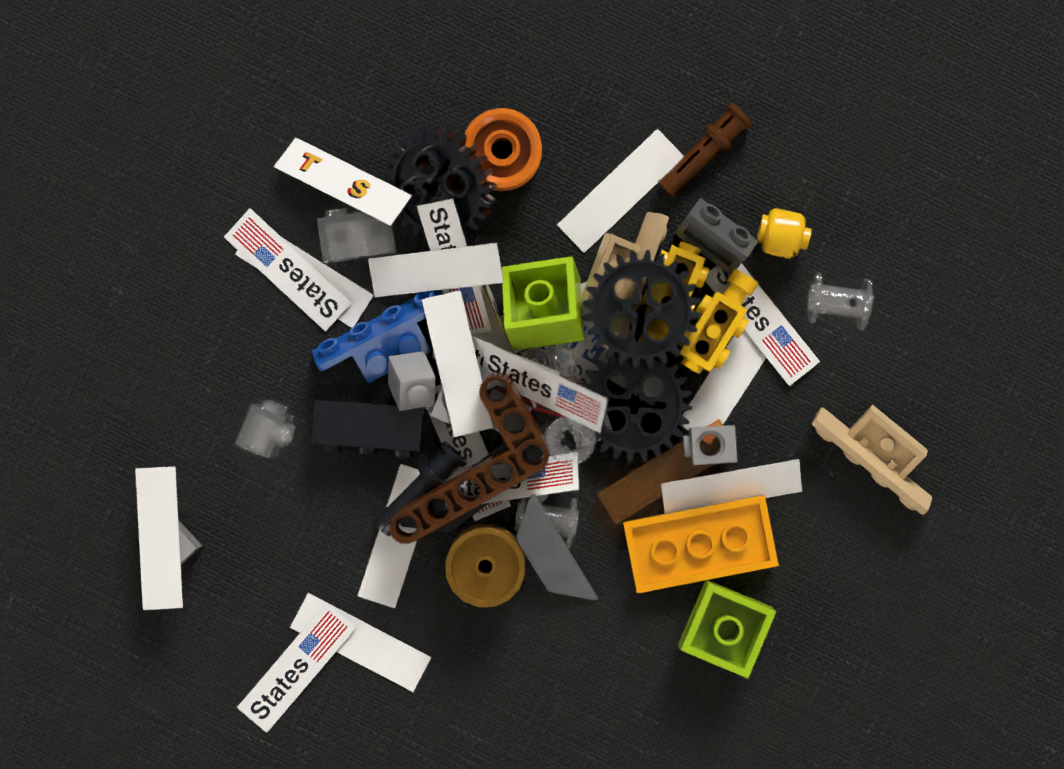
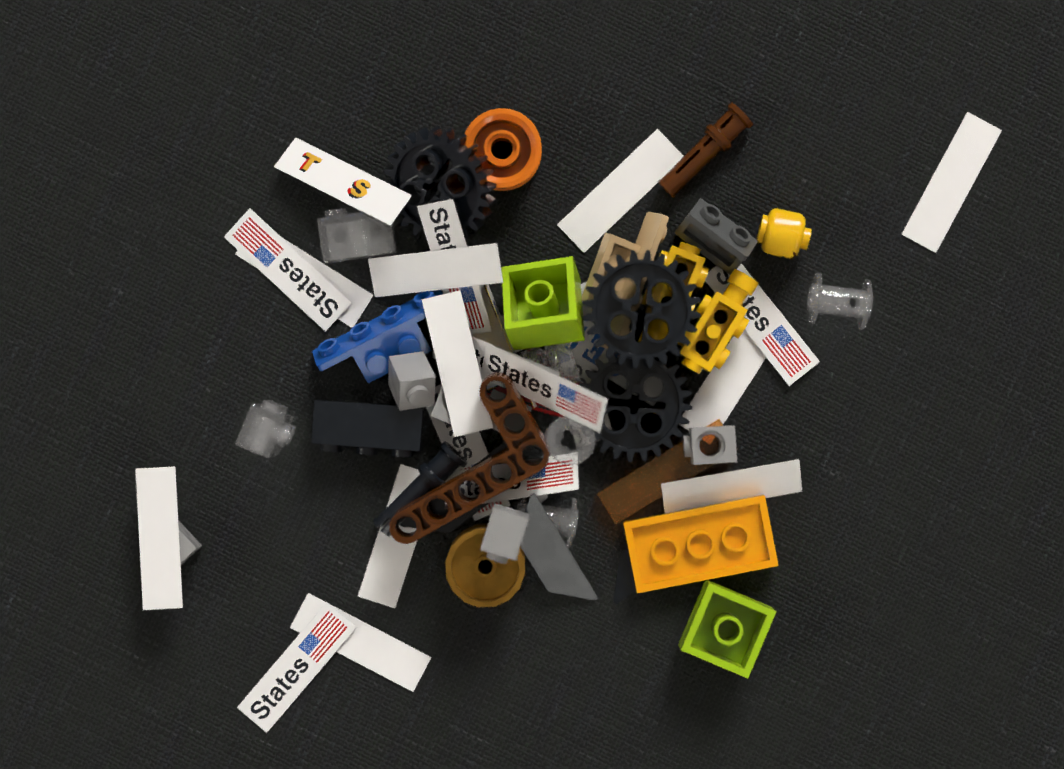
tan bracket [812,405,932,515] -> none
none -> light grey brick [480,503,529,563]
none -> white sticker [902,112,1002,253]

